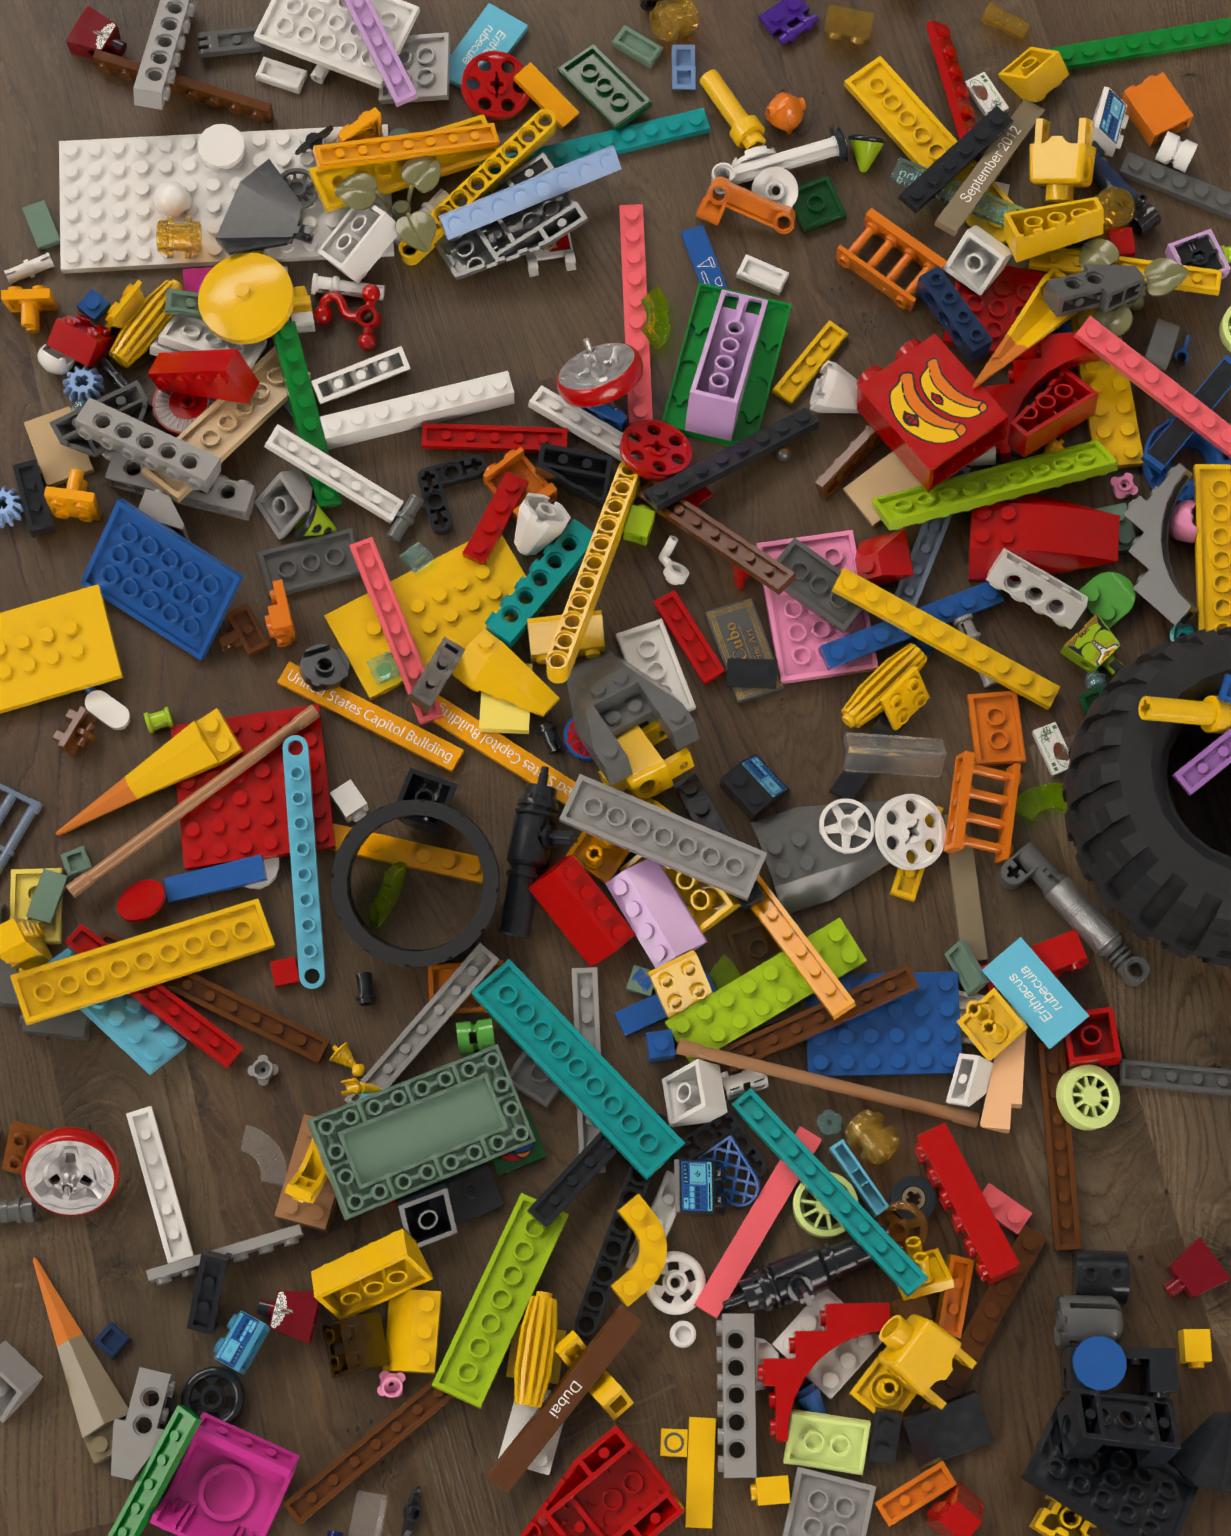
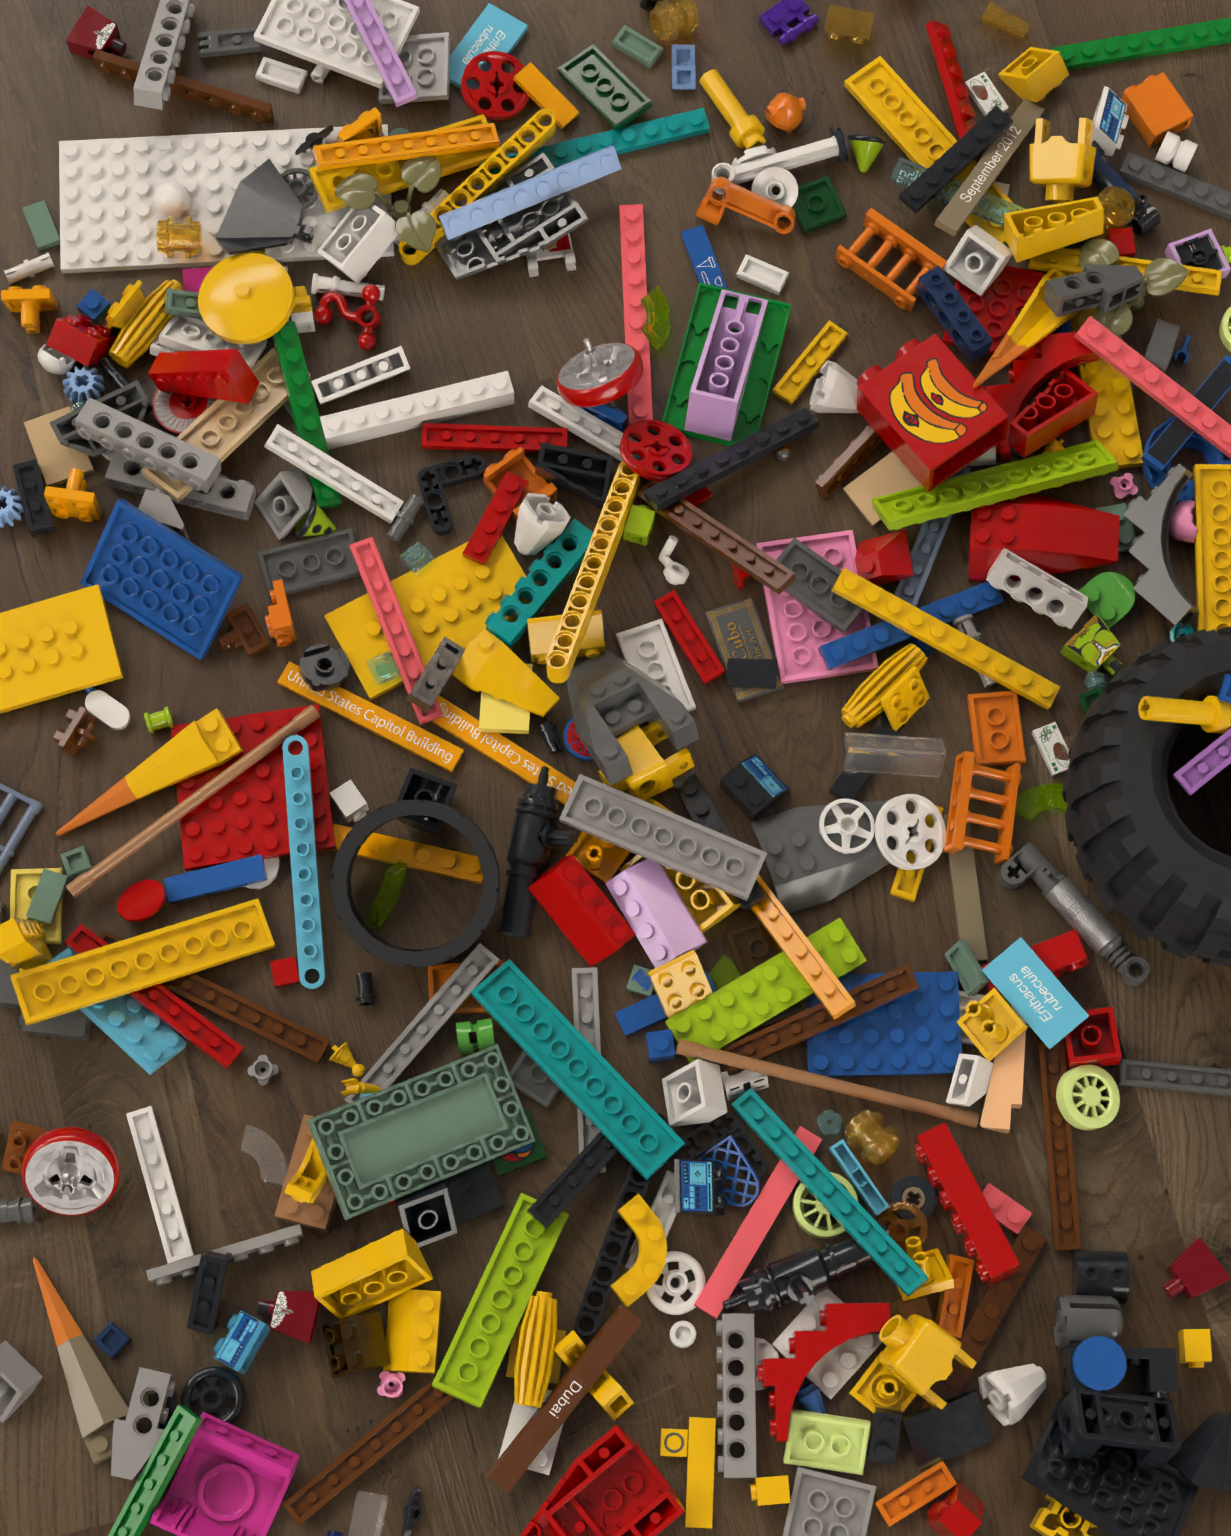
white tile [197,124,245,170] -> none
none -> white cone [978,1363,1047,1426]

